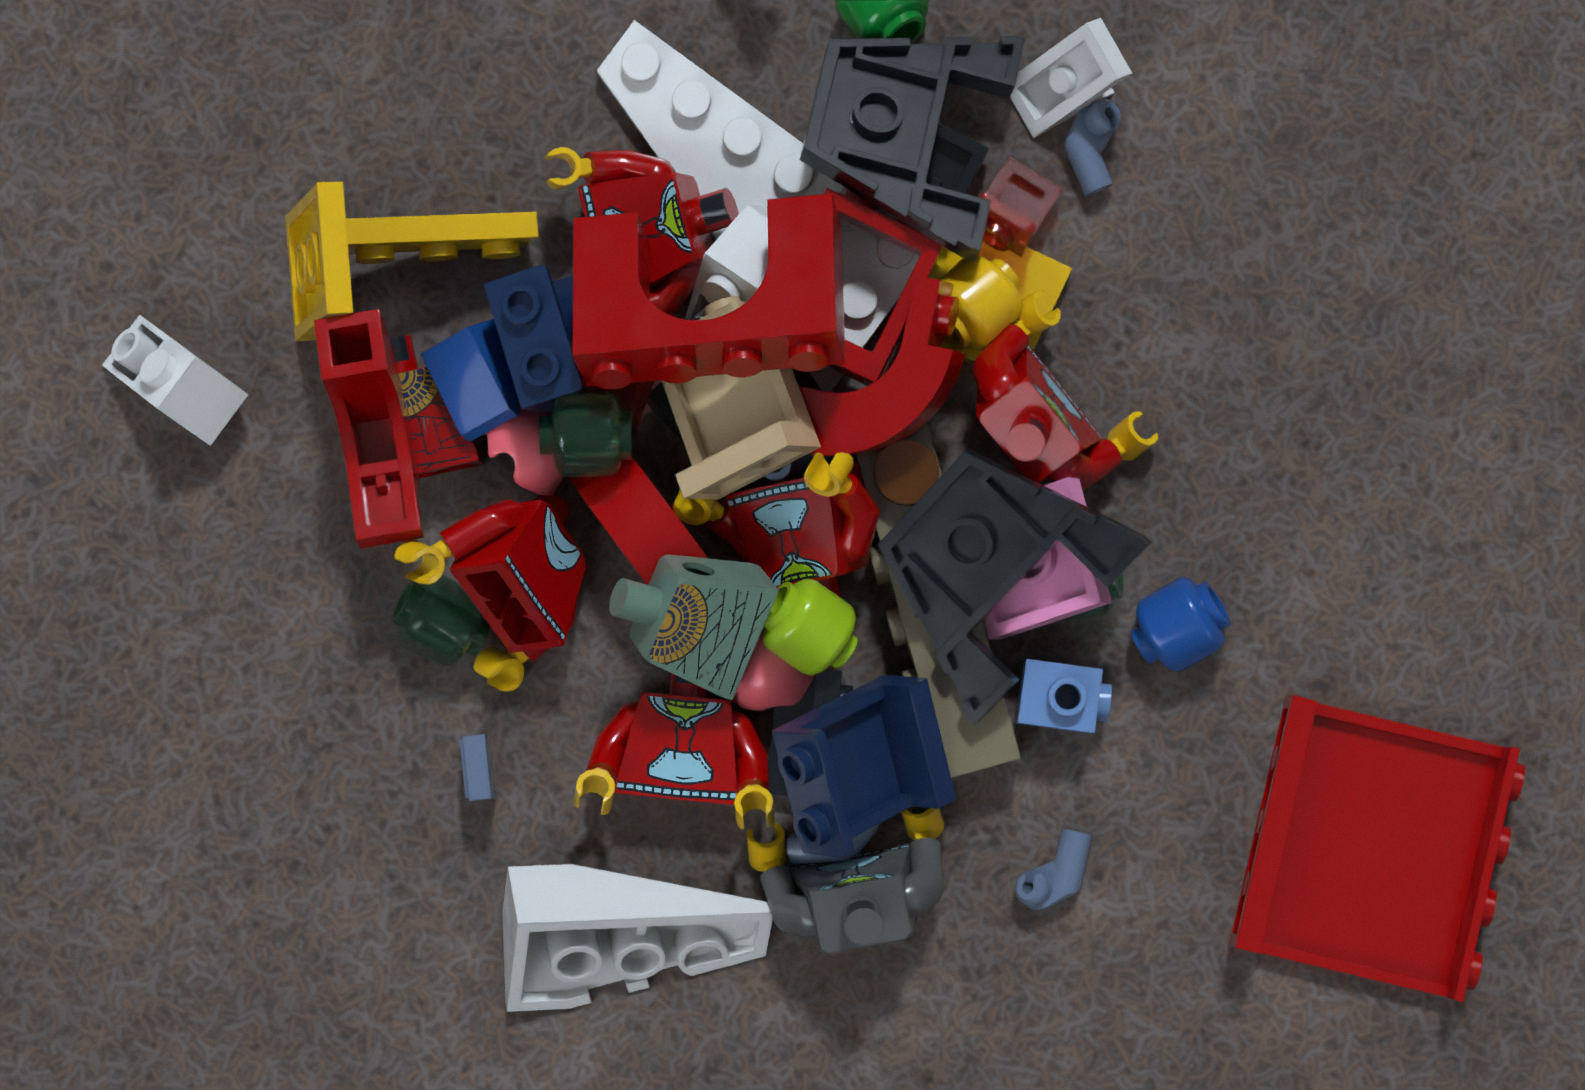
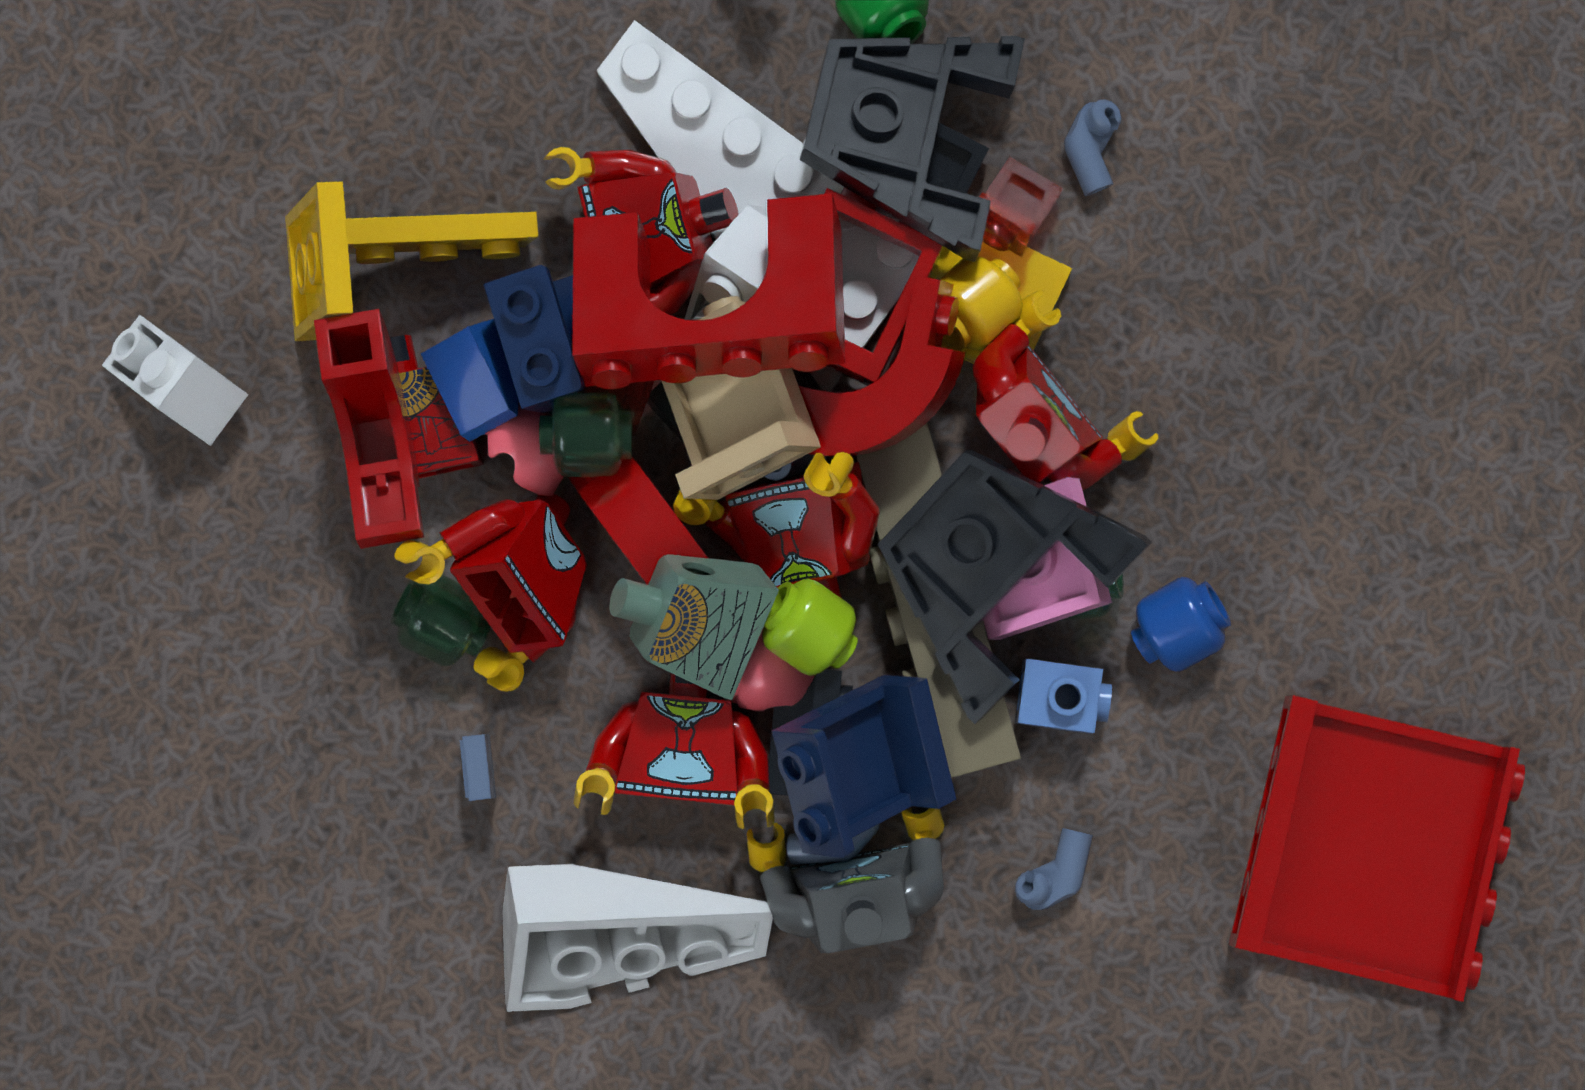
reddish brown tile [874,439,939,506] -> none
white slope [1010,18,1132,138] -> none

